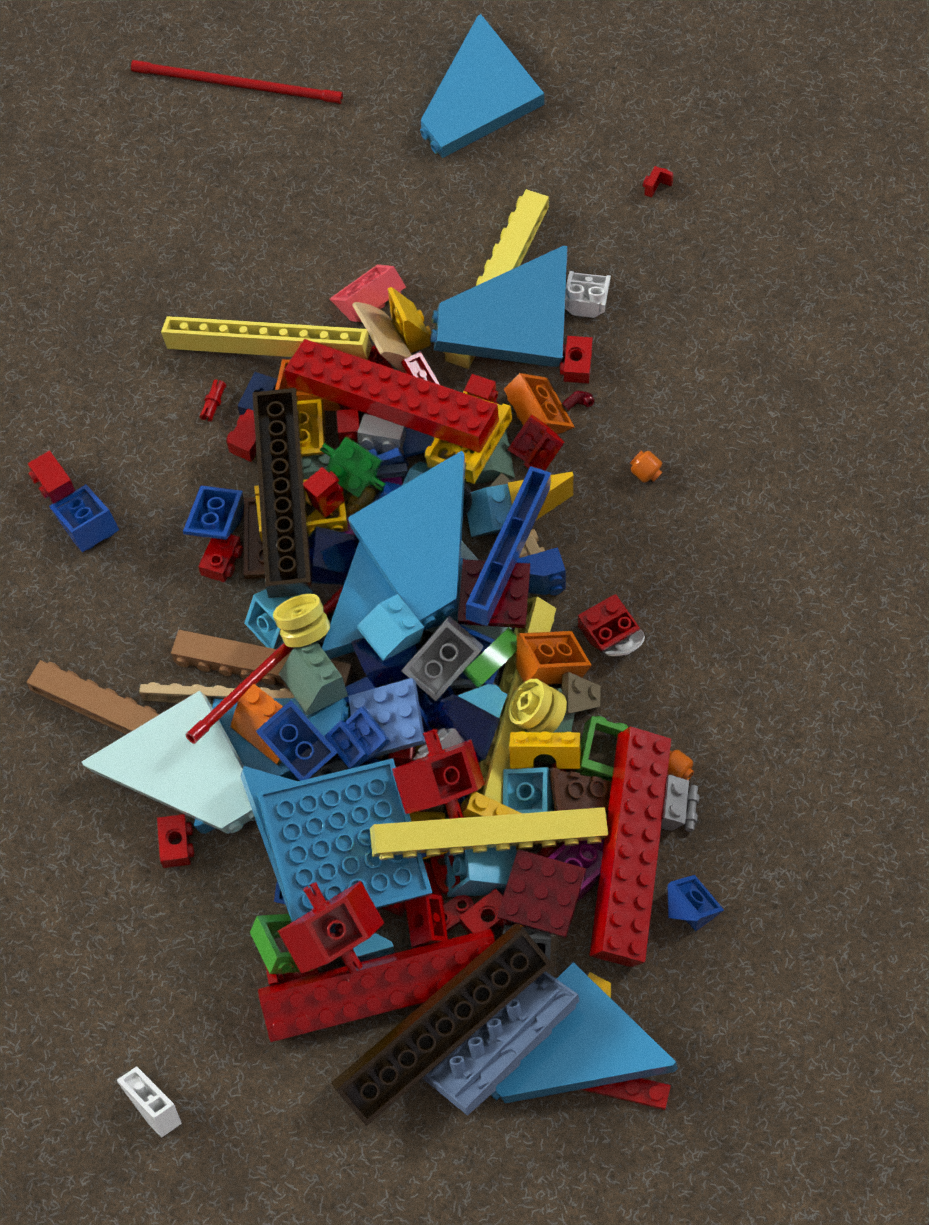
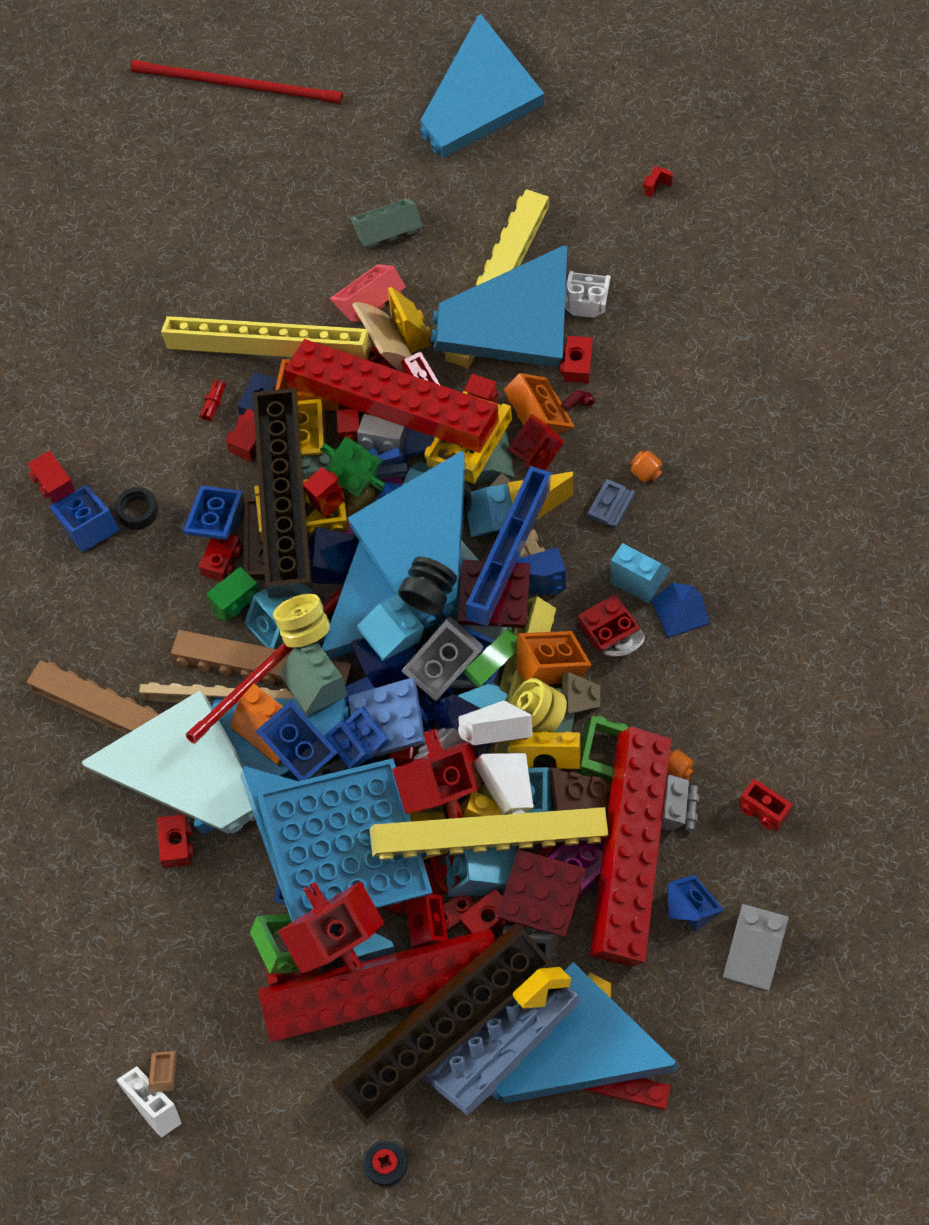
none -> black tyre [115,487,158,529]
none -> medium nougat tile [148,1051,177,1092]
none -> green slope [206,567,260,621]
none -> sand green slope [350,198,422,248]
none -> black wheel [363,1141,408,1187]
none -> pearl dark grey wheel [398,556,457,615]
none -> white slope [458,701,533,745]
none -> white slope [474,753,533,815]
none -> yellow slope [513,967,571,1009]
none -> sand blue plate [587,479,635,529]
none -> medium azure slope [610,543,671,604]
none -> blue slope [651,583,709,638]
none -> light grey slope [723,904,789,991]
none -> red brick [739,778,793,832]

